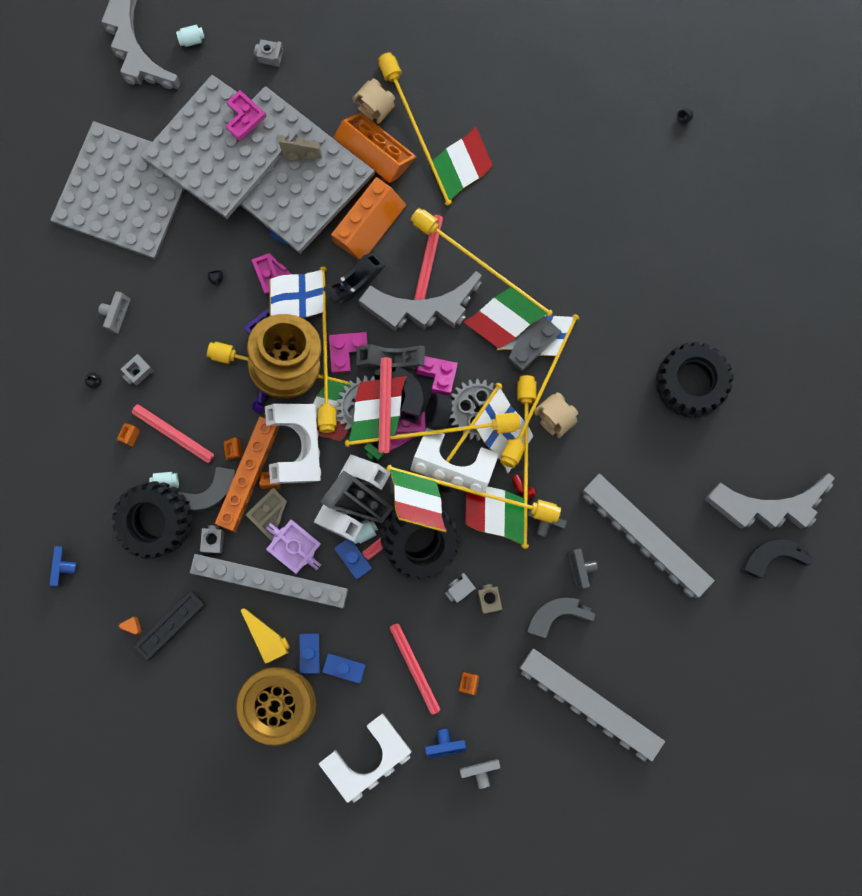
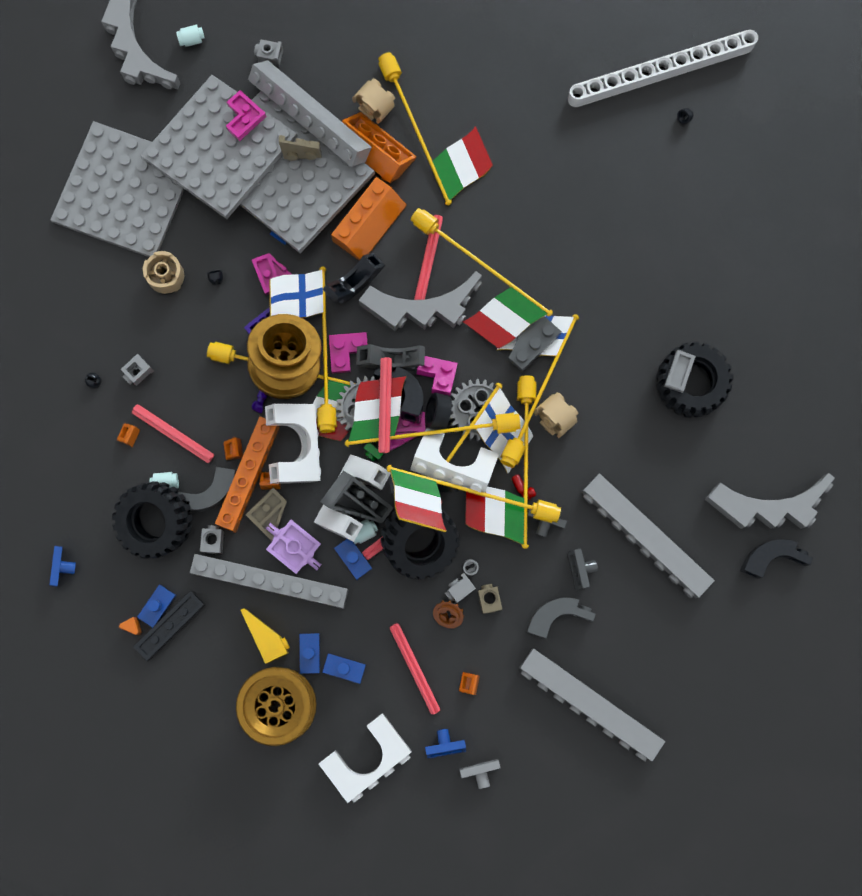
light grey tile [98,291,131,334] -> none
none -> blue tile [137,584,177,628]
none -> tan brick [143,251,185,294]
none -> light grey brick [248,60,372,167]
none -> dark orange gear [433,600,464,628]
none -> light grey hinge [462,559,479,575]
none -> white beam [568,30,758,107]
none -> light grey tile [664,350,696,393]

